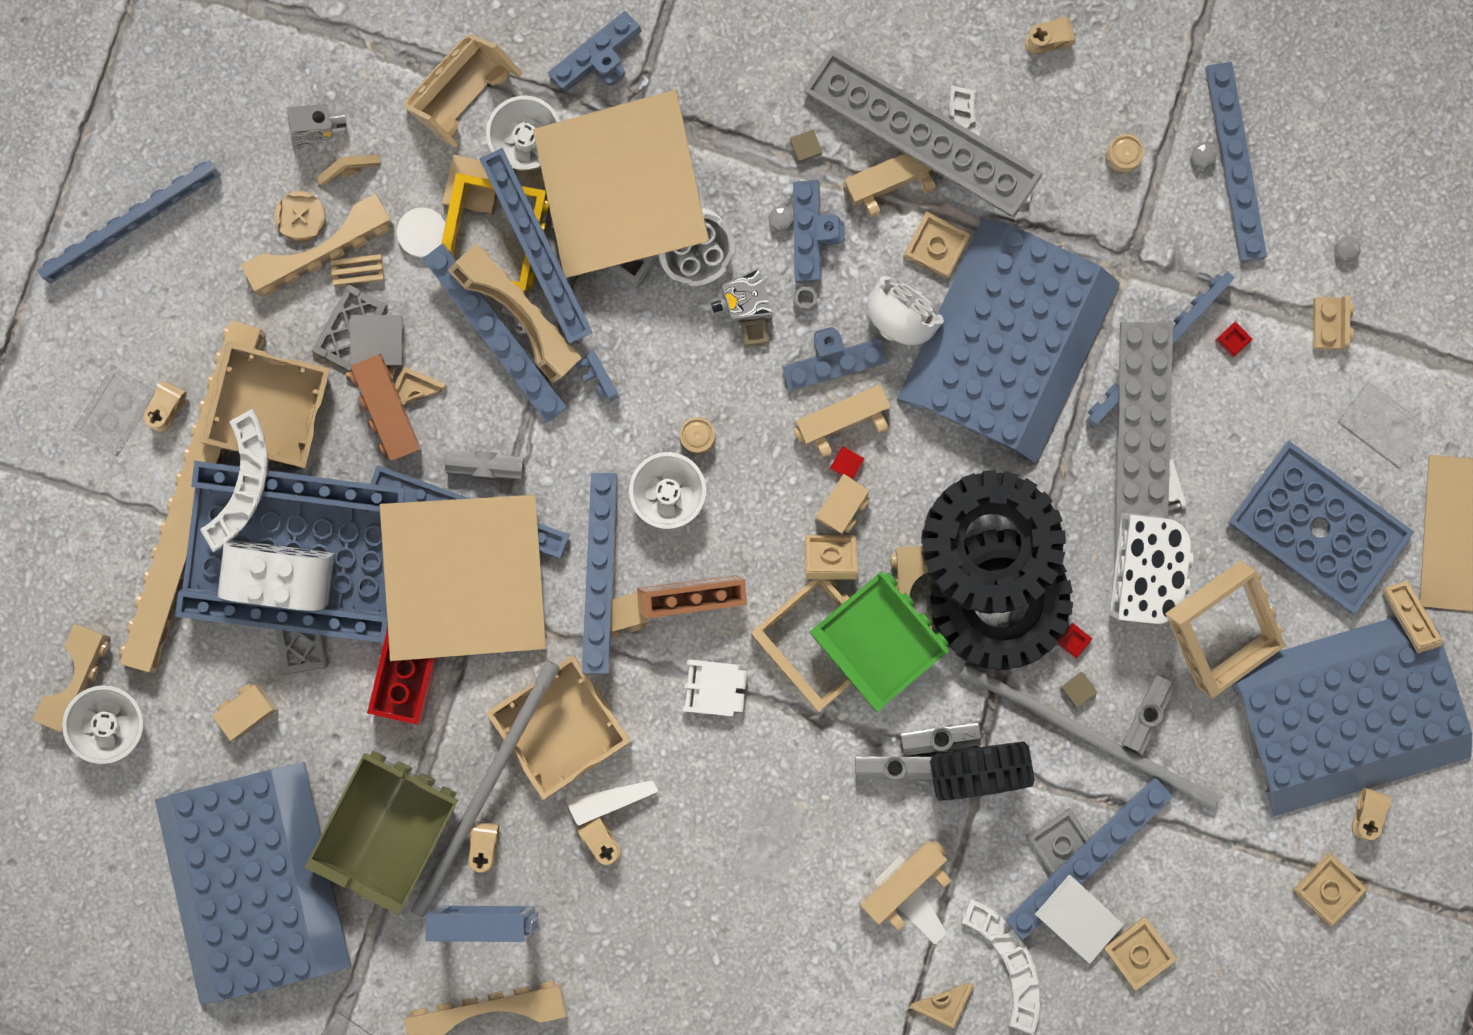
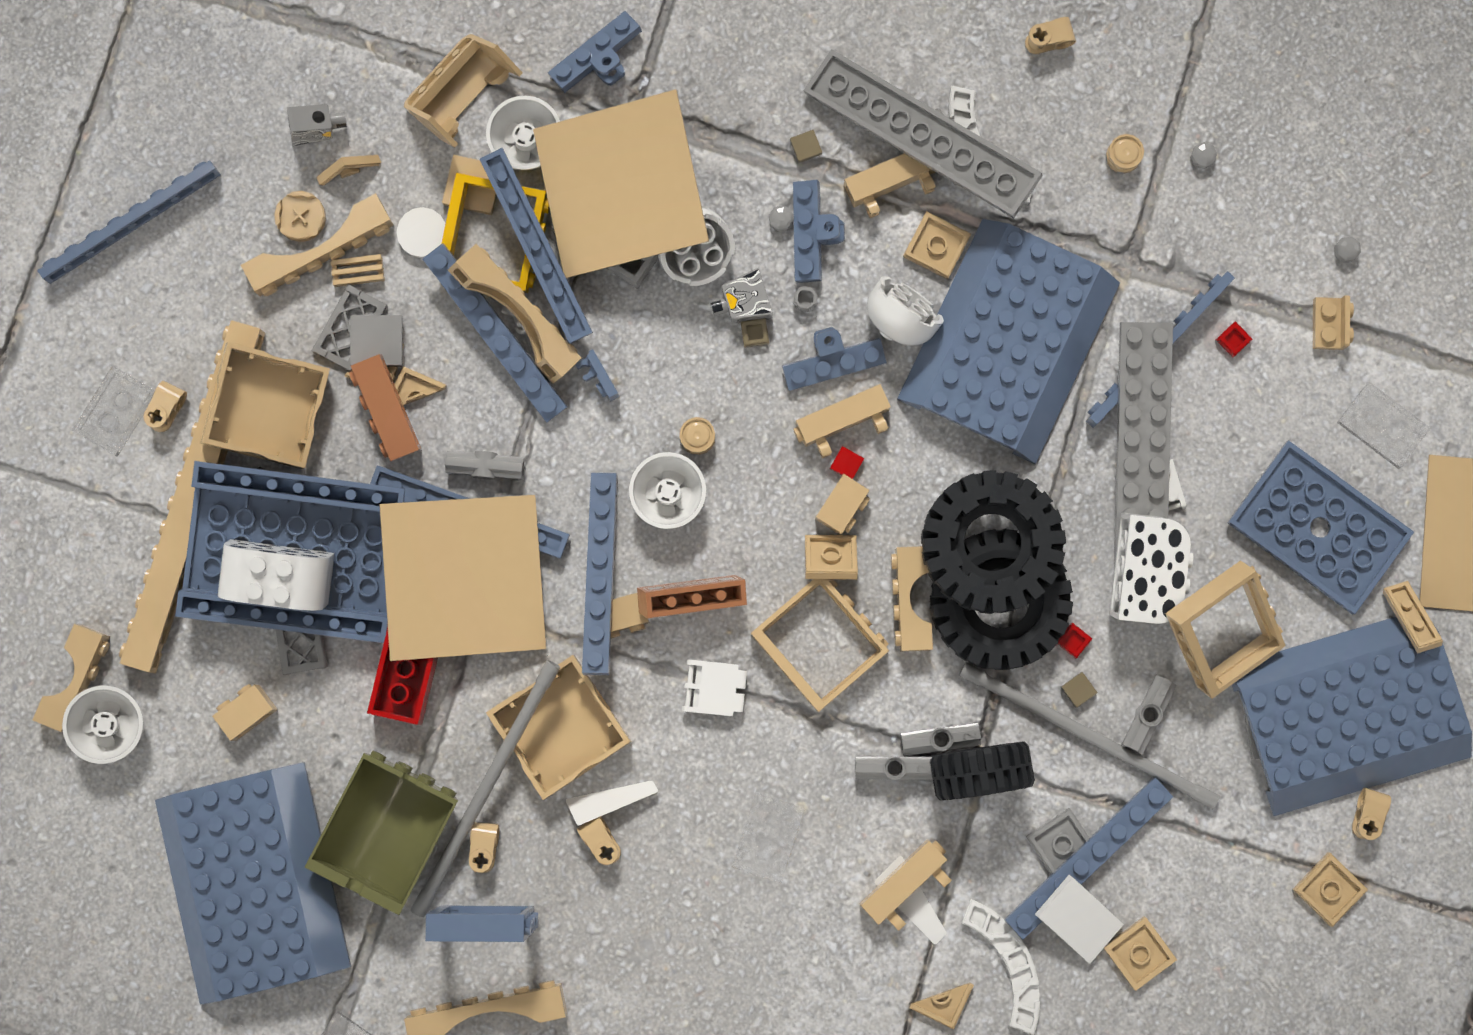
white tile [200,409,268,552] -> none
bright green panel [809,571,949,712] -> none
sand blue plate [1205,62,1267,262] -> none

